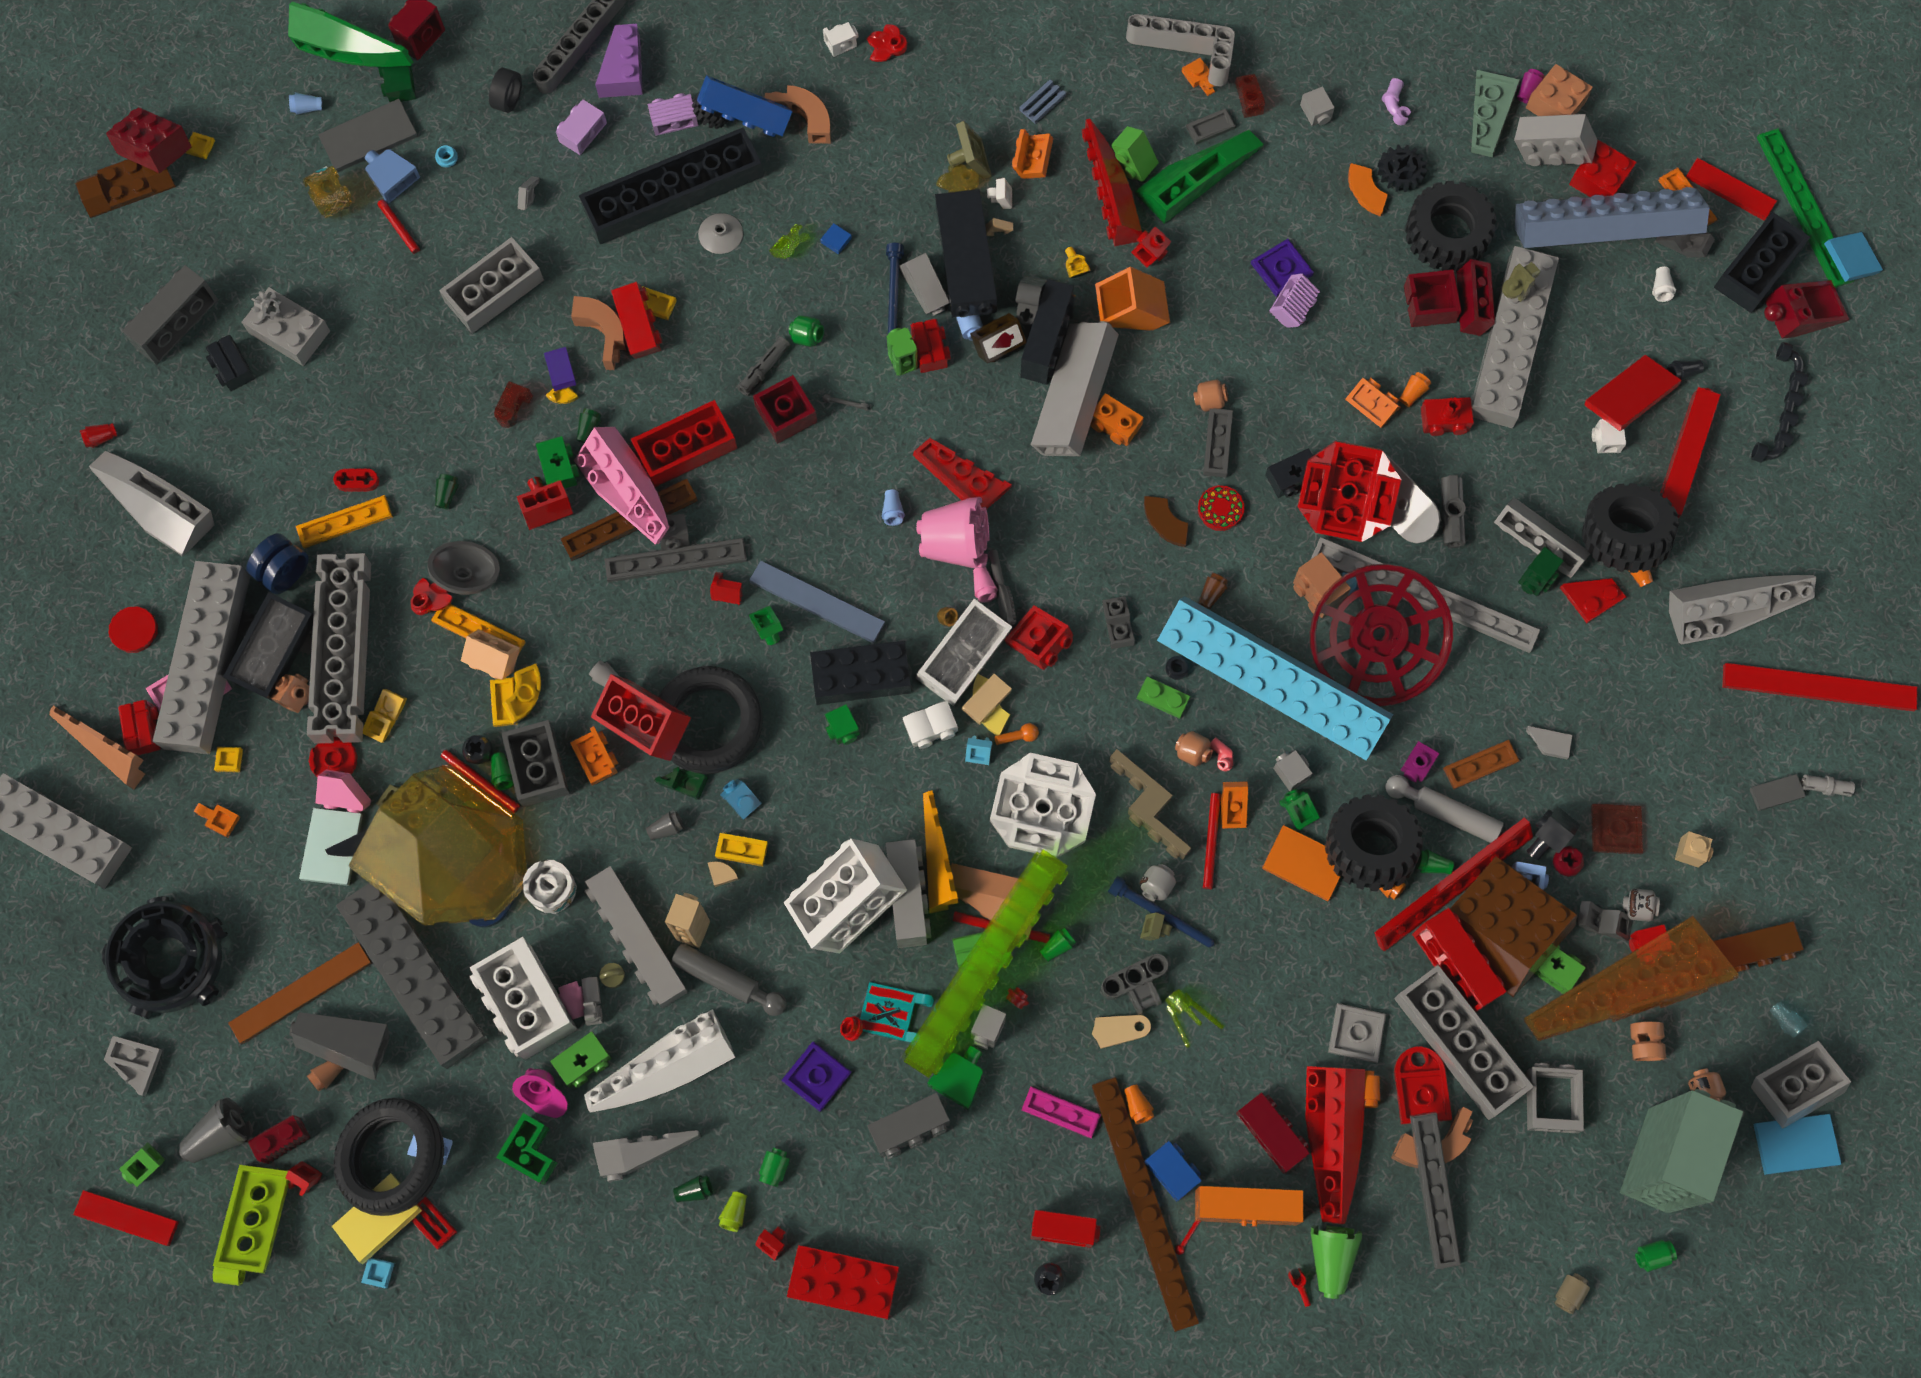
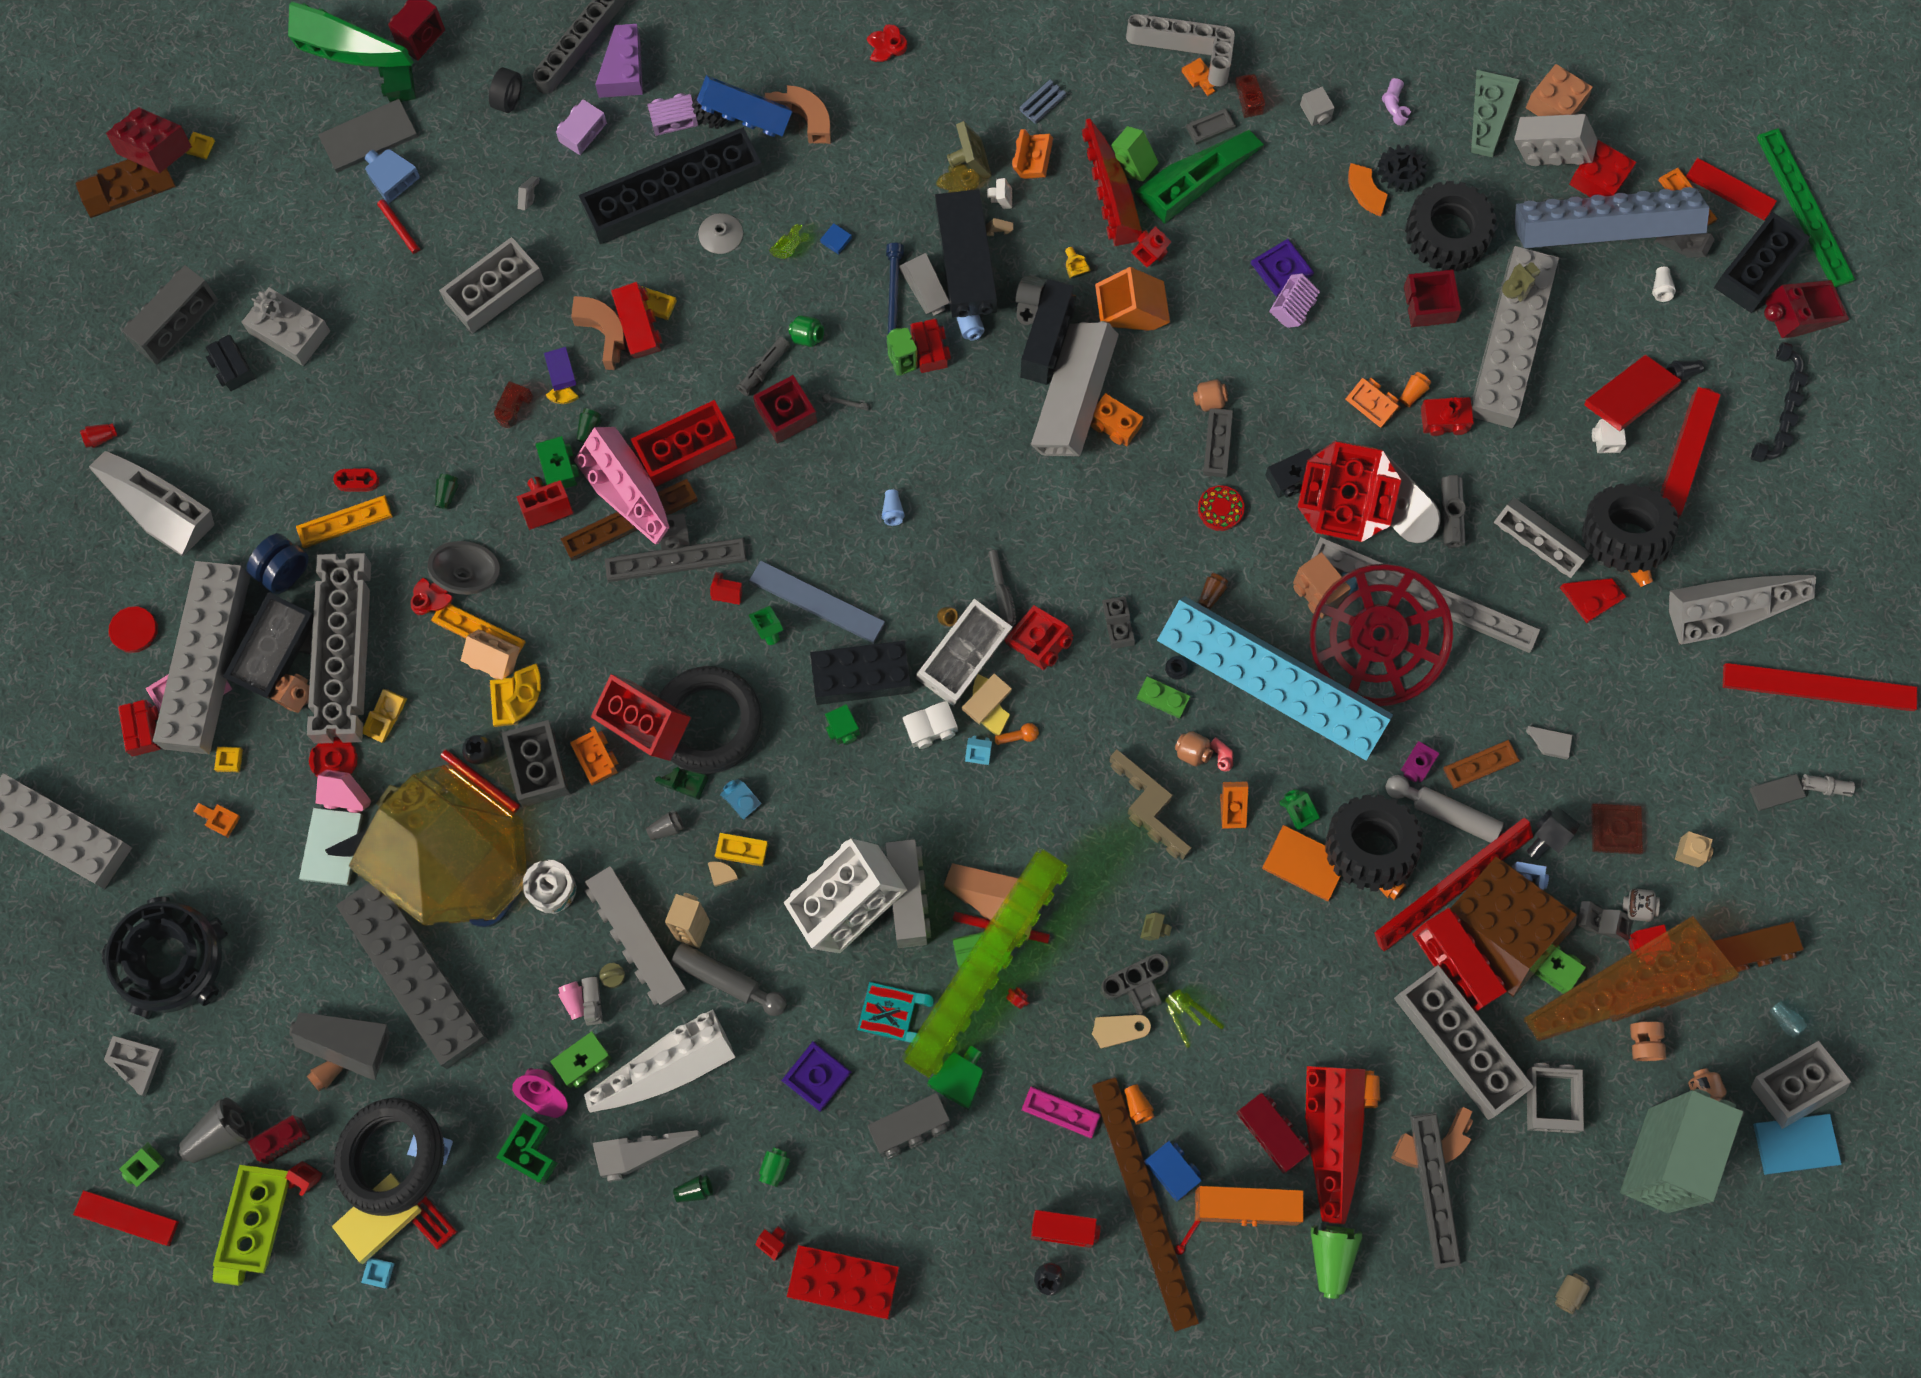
nougat wedge [49,705,145,790] -> none
dark orange tile [228,942,372,1044] -> none
light blue cone [289,92,322,115] -> none
clear yellow brick [302,165,352,219] -> none
medium azure plate [435,145,458,167] -> none
white brick [470,937,578,1060] -> none
green cone [491,753,514,790] -> none
light grey cone [589,660,620,687] -> none
lime cone [718,1191,747,1232] -> none
white brick [823,22,859,57] -> none
red plate [840,1016,863,1041] -> none
red wing [913,438,1012,510] -> none
bright pink cone [917,497,989,568] -> none
light orange wedge [923,790,958,914] -> none
brick [970,313,1027,364] -> none
light grey brick [971,1004,1006,1050] -> none
bright pink cone [973,567,998,602] -> none
white piece [990,753,1096,858] -> none
green cone [1039,927,1077,962] -> none
dark blue piece [1108,876,1214,948] -> none
light grey head [1139,864,1176,901] -> none
reddish brown tile [1144,496,1188,547] -> none
red bar [1203,793,1220,889] -> none
light grey brick [1273,750,1313,791] -> none
red hand [1288,1268,1311,1307] -> none
light grey tile [1328,1003,1386,1063] -> none
red tile [1394,1047,1452,1125] -> none
green cone [1415,849,1454,875] -> none
dark red brick [1457,259,1495,336] -> none
magenta cone [1517,69,1545,104] -> none
dark green brick [1518,547,1564,596] -> none
dark red piece [1553,846,1584,877] -> none
green brick [1635,1240,1677,1272] -> none
dark azure tile [1824,232,1883,282] -> none

